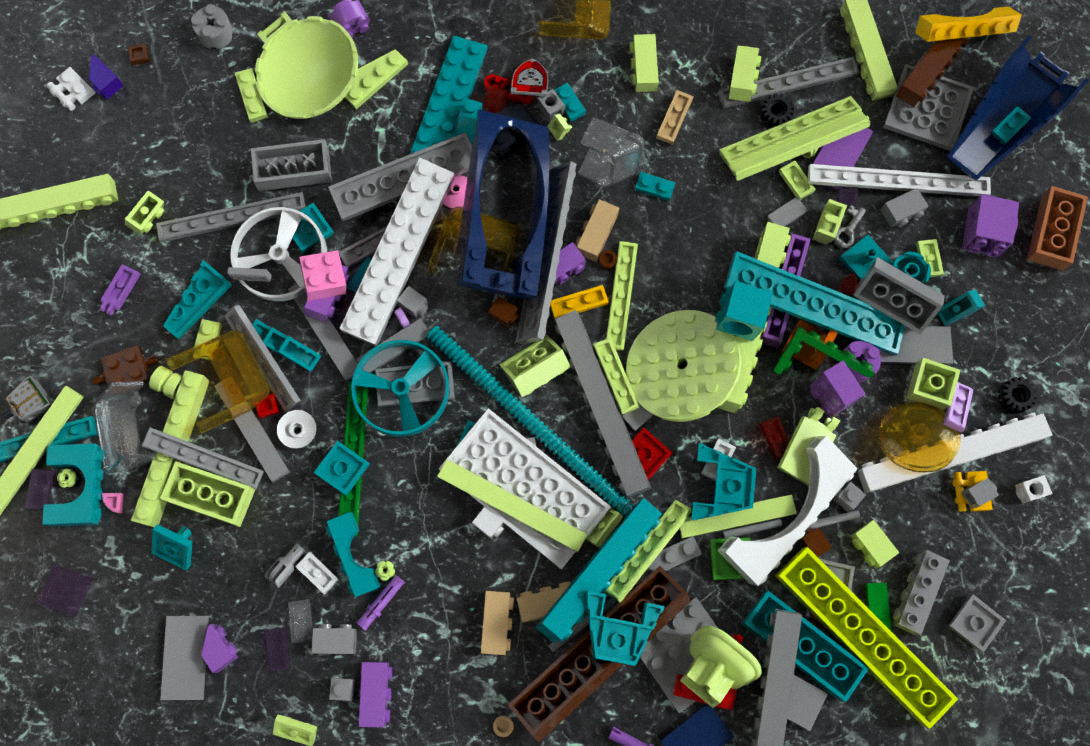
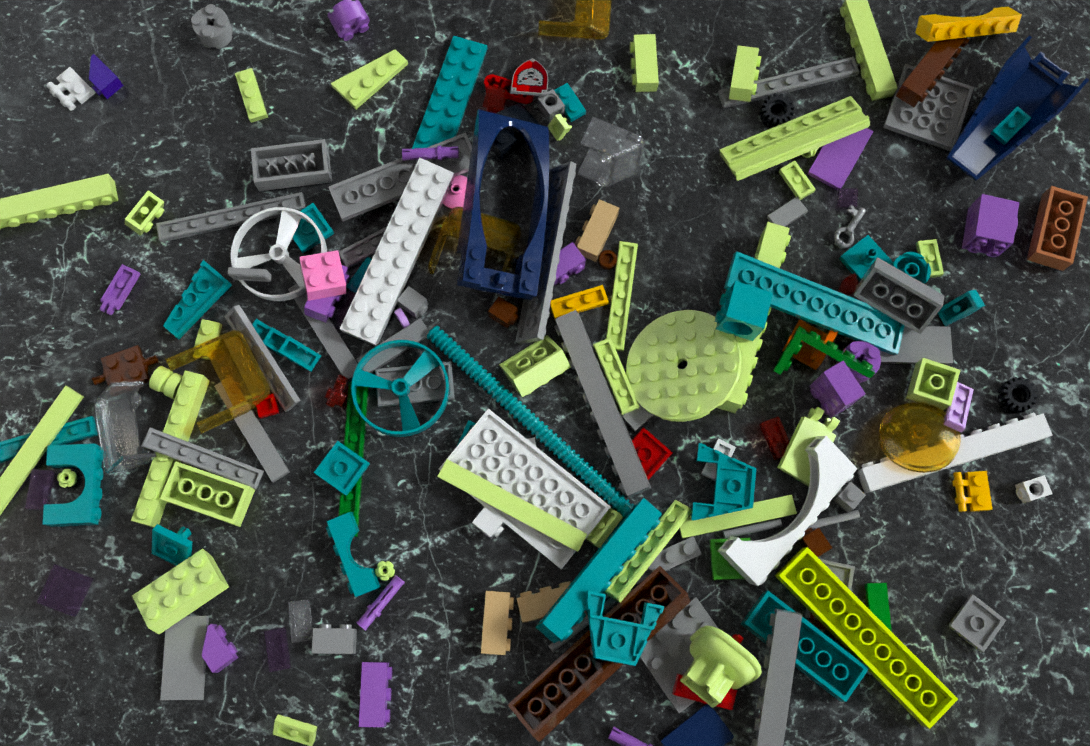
light grey torso [3,376,53,423] -> none
bright pink tile [102,493,124,514] -> none
reddish brown tile [127,43,150,66] -> none
yellowish green dish [255,11,358,119] -> none
light grey arm [264,543,306,588] -> none
white dish [277,410,316,449] -> none
white plate [295,552,339,594] -> none
light grey brick [329,678,356,701] -> none
teal slope [455,98,483,144] -> none
tan tile [493,715,514,737] -> none
teal plate [635,172,676,201] -> none
tan plate [656,90,694,145] -> none
medium lavender brick [760,233,810,348] -> none
light grey panel [787,675,828,731] -> none
white plate [808,164,991,197] -> none
yellowish green window [812,199,847,245] -> none
yellowish green brick [850,520,899,568] -> none
light grey brick [880,188,929,228] -> none
light grey brick [892,550,950,635] -> none
light grey brick [961,478,999,509] -> none
none -> yellowish green brick [132,549,229,634]
none -> clear red plate [324,375,348,407]
none -> medium lavender pin [402,145,459,161]

